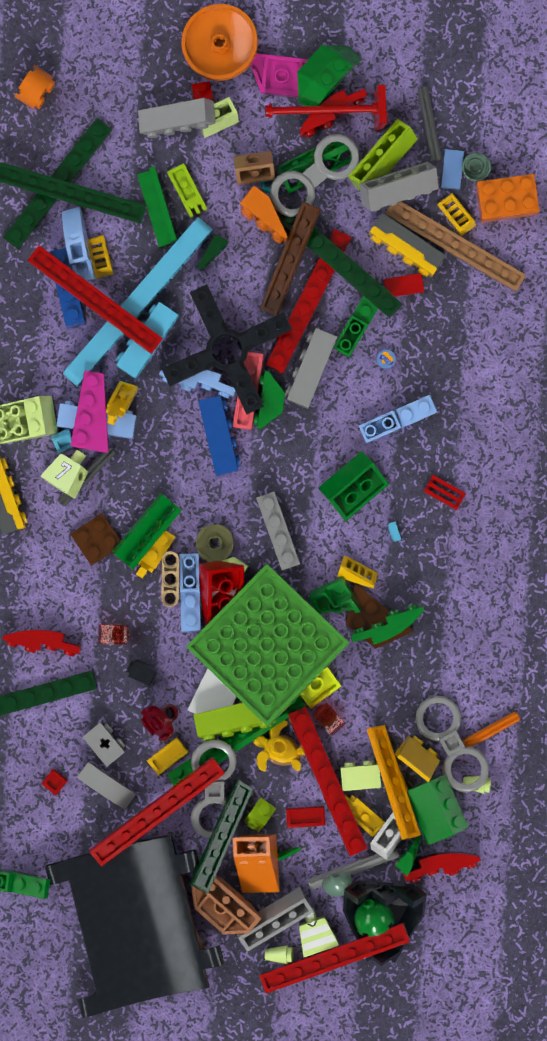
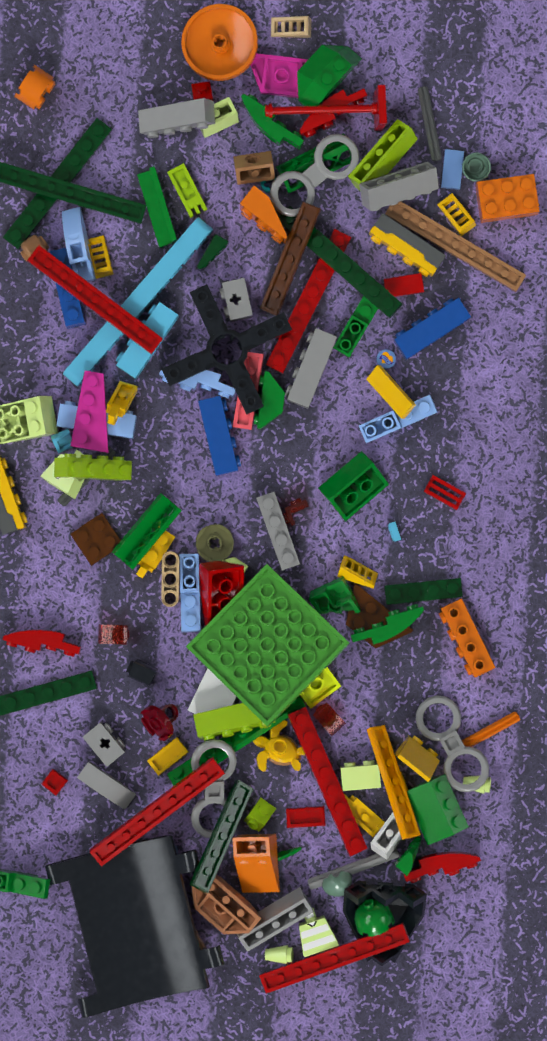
none -> medium nougat head [20,235,49,262]
none -> lime brick [54,454,132,481]
none -> light grey brick [219,278,253,322]
none -> green slope [241,93,304,150]
none -> tan slope [271,16,311,38]
none -> clear red bracket [283,498,309,526]
none -> yellow tile [366,365,416,419]
none -> dark green plate [384,578,463,605]
none -> blue brick [393,298,471,360]
none -> orange brick [439,598,495,678]

